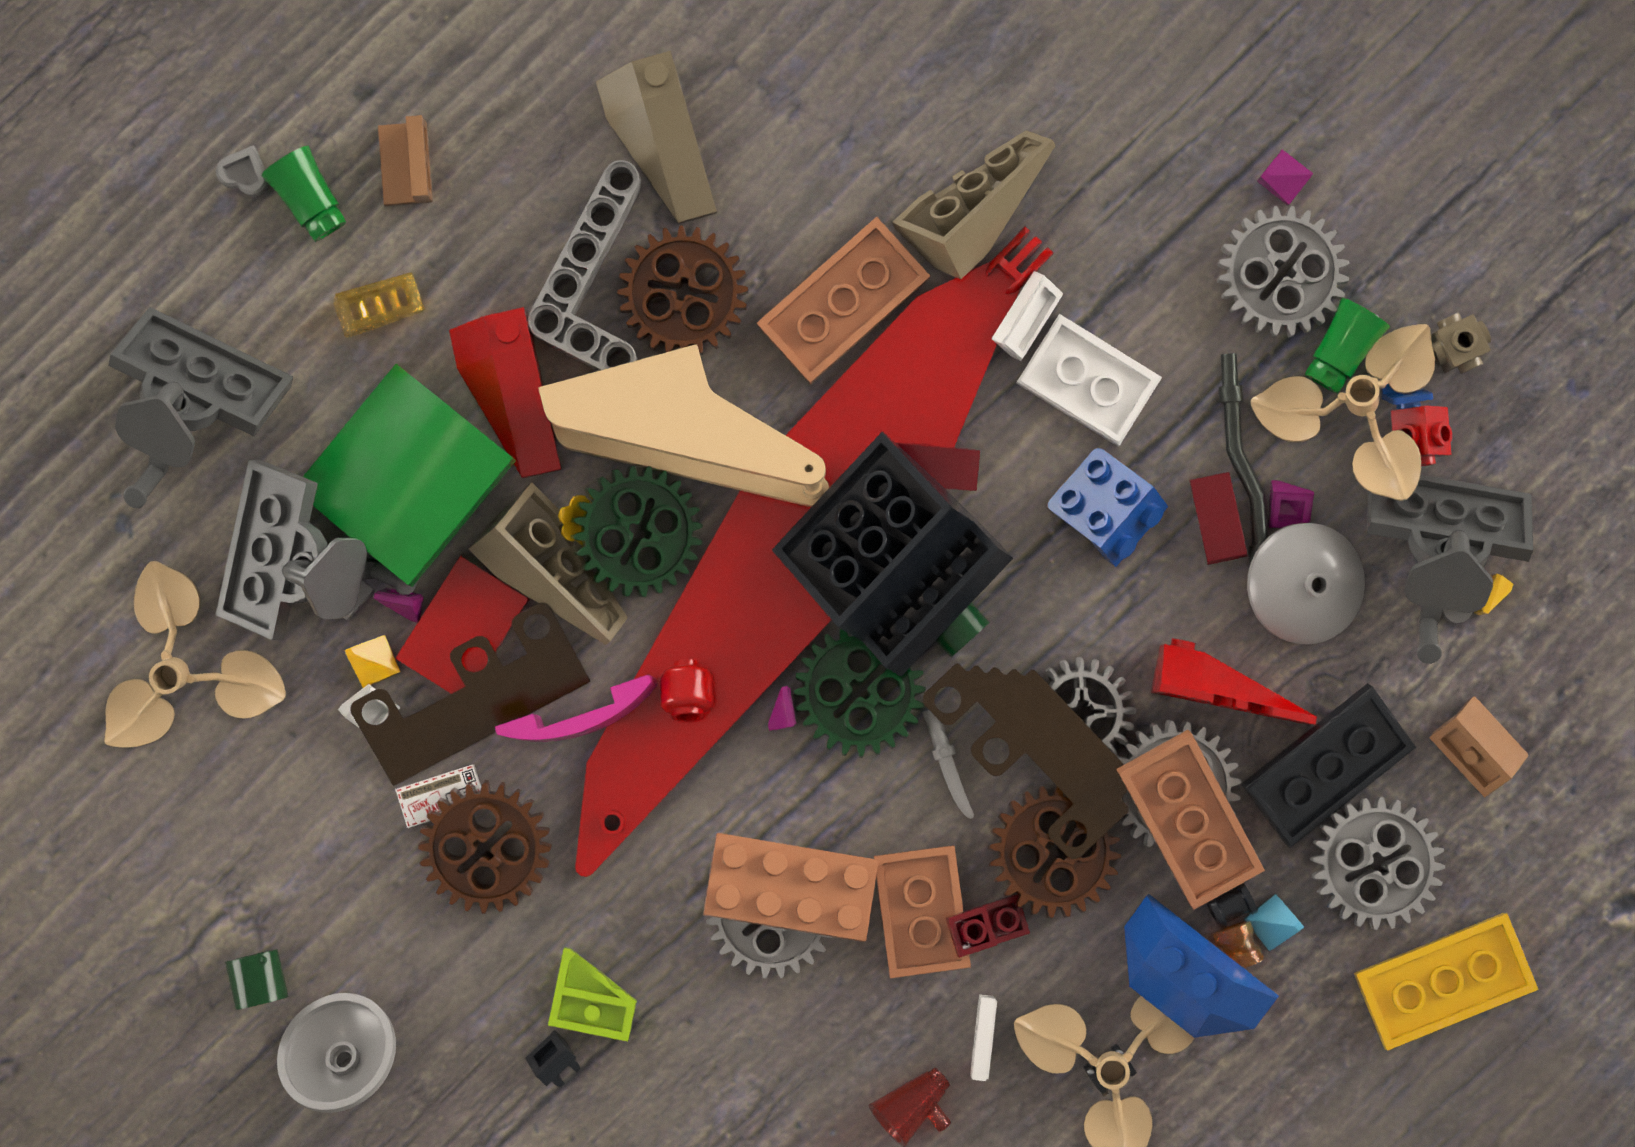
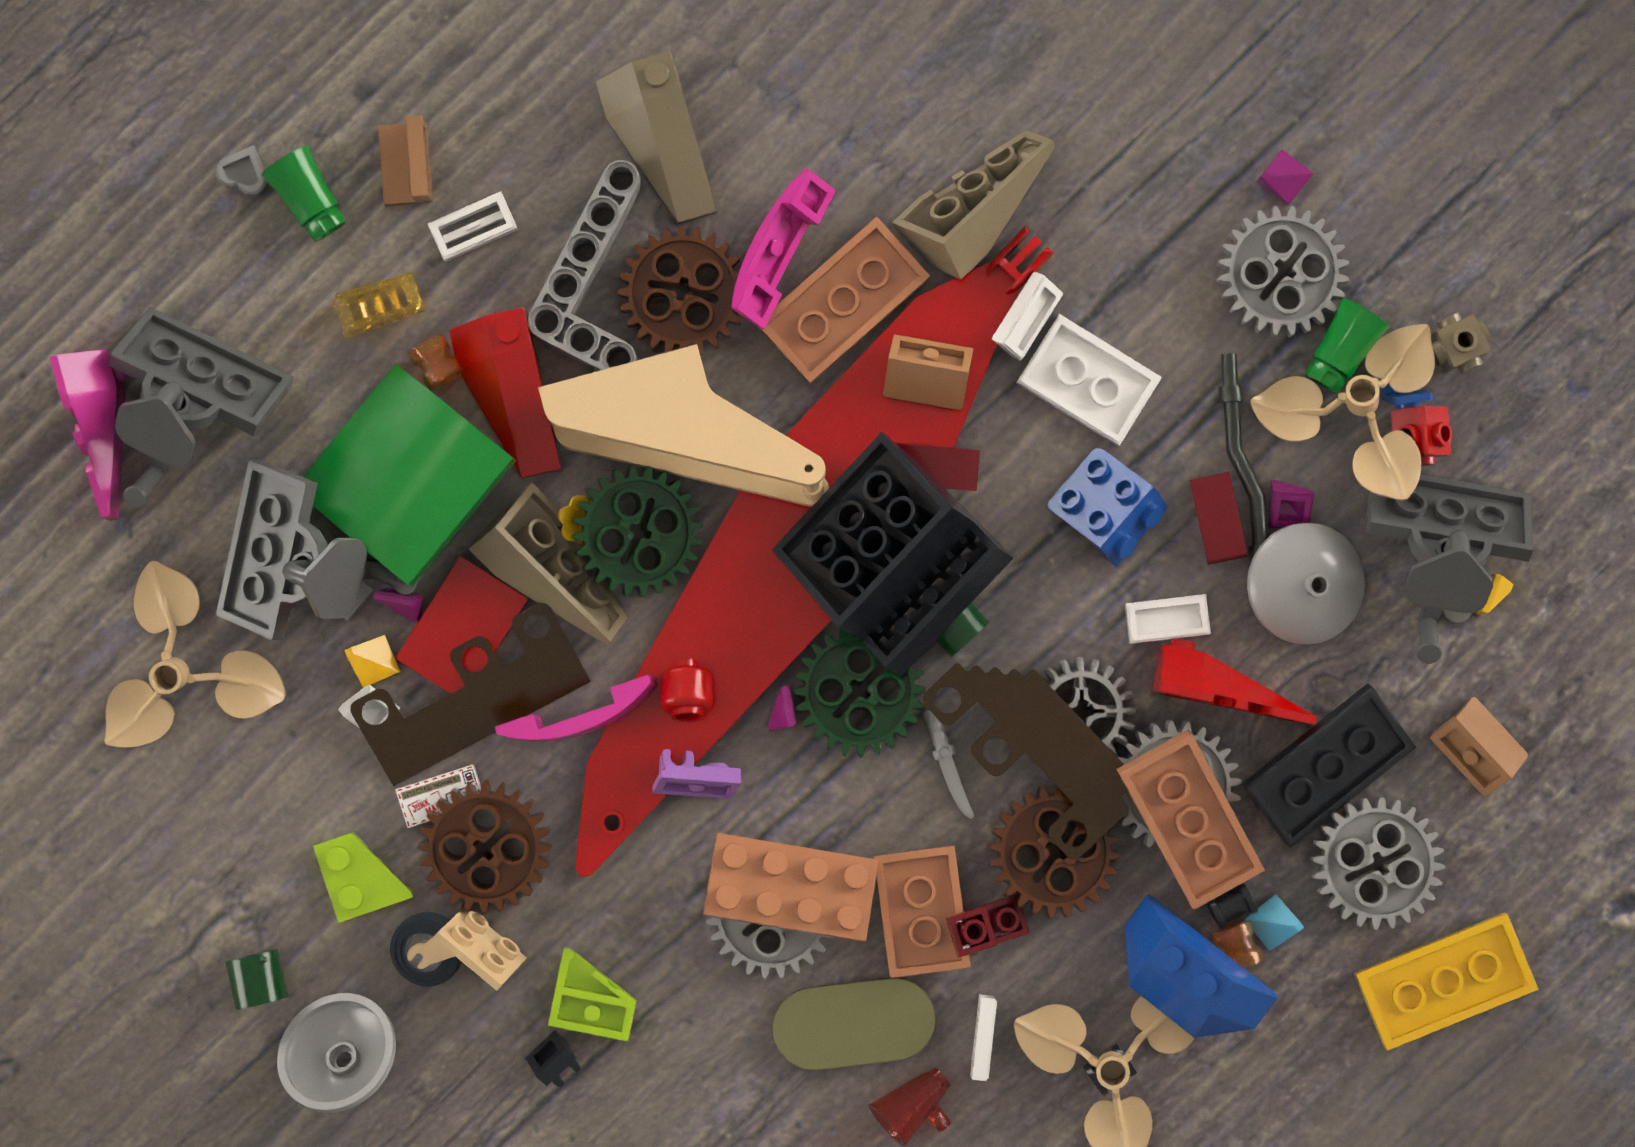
none -> dark pink wedge [49,349,128,521]
none -> lime wing [313,832,415,923]
none -> tan plate [390,907,527,991]
none -> clear orange wheel [408,335,463,390]
none -> white tile [428,191,518,262]
none -> medium lavender plate [652,749,741,799]
none -> dark pink slope [732,169,836,329]
none -> olive tile [773,977,935,1070]
none -> medium nougat panel [883,334,974,410]
none -> white tile [1124,594,1211,644]

